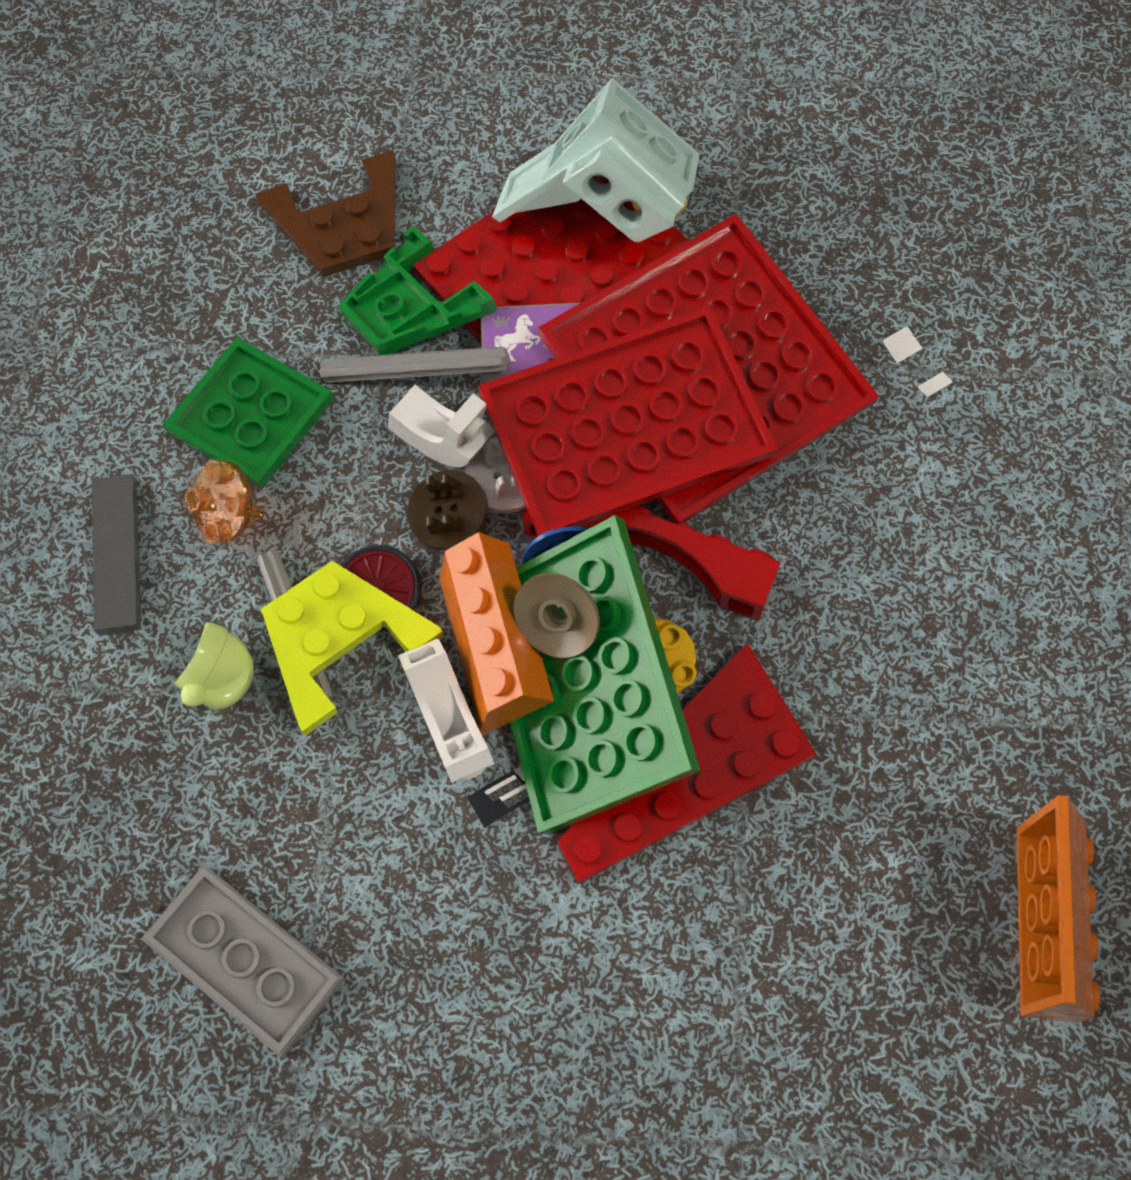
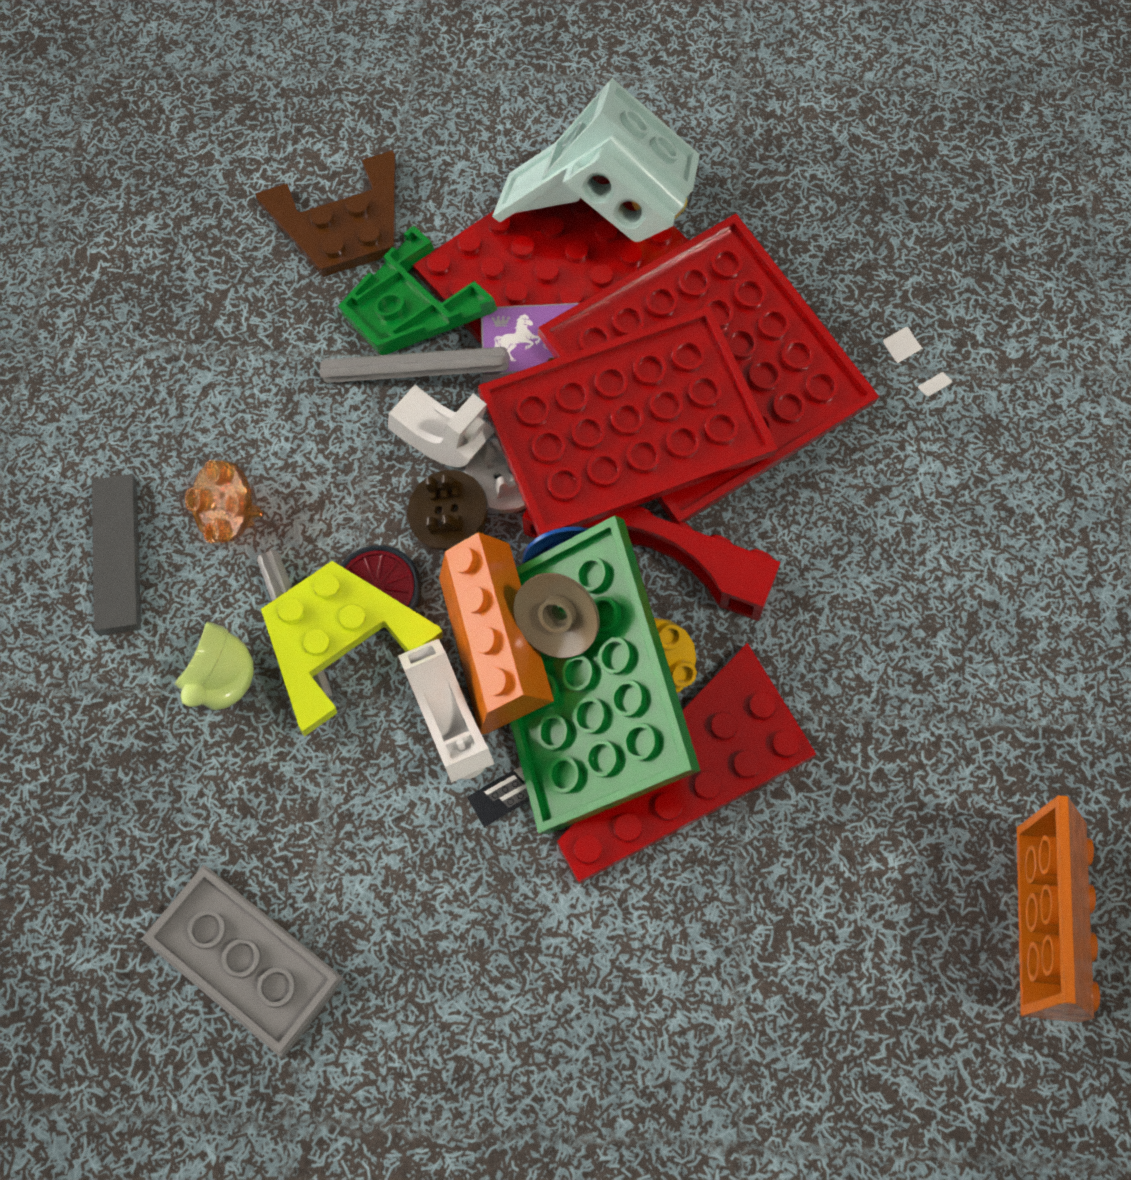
green plate [163,337,334,490] -> none

